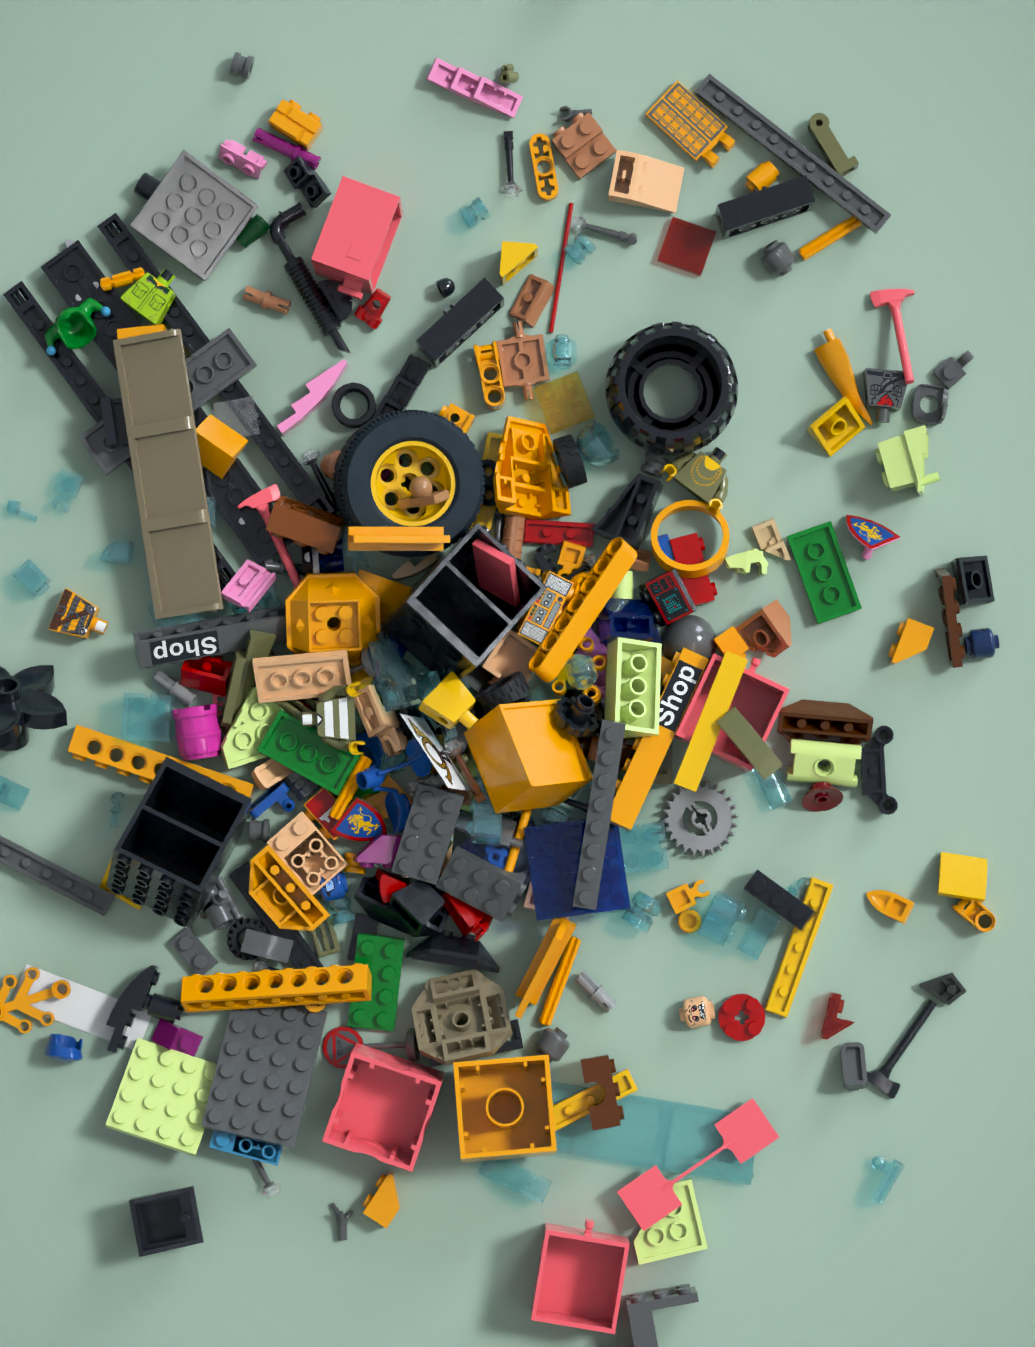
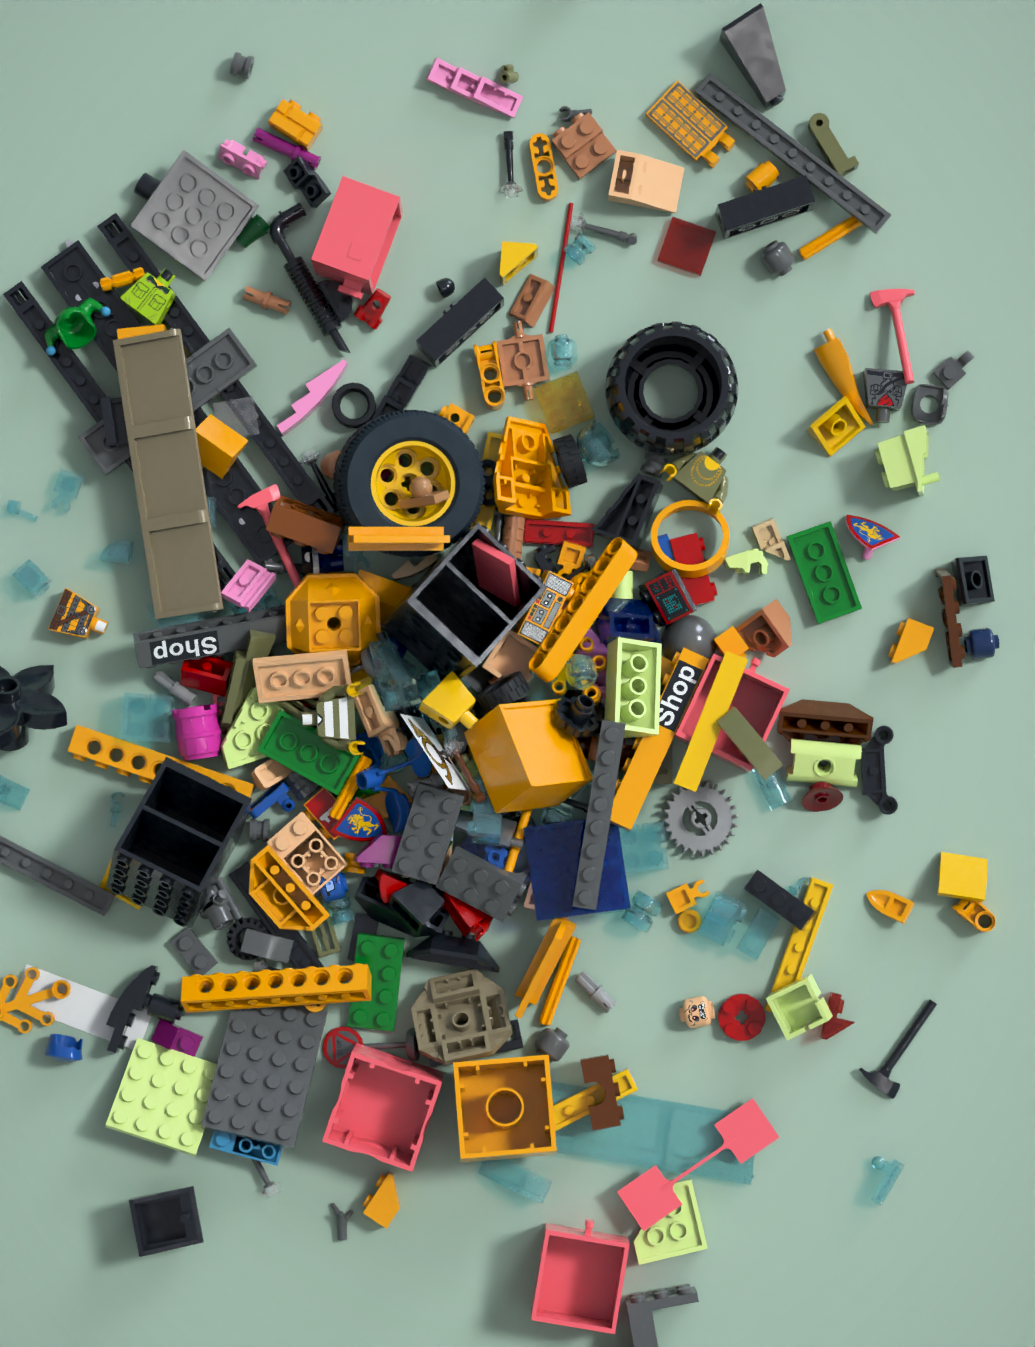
clear light blue wheel [459,197,491,229] -> none
dark grey piece [840,1042,867,1091] -> none
pearl dark grey piece [919,972,967,1006] -> none
none -> slope [719,3,786,108]
none -> yellowish green piece [766,974,833,1040]

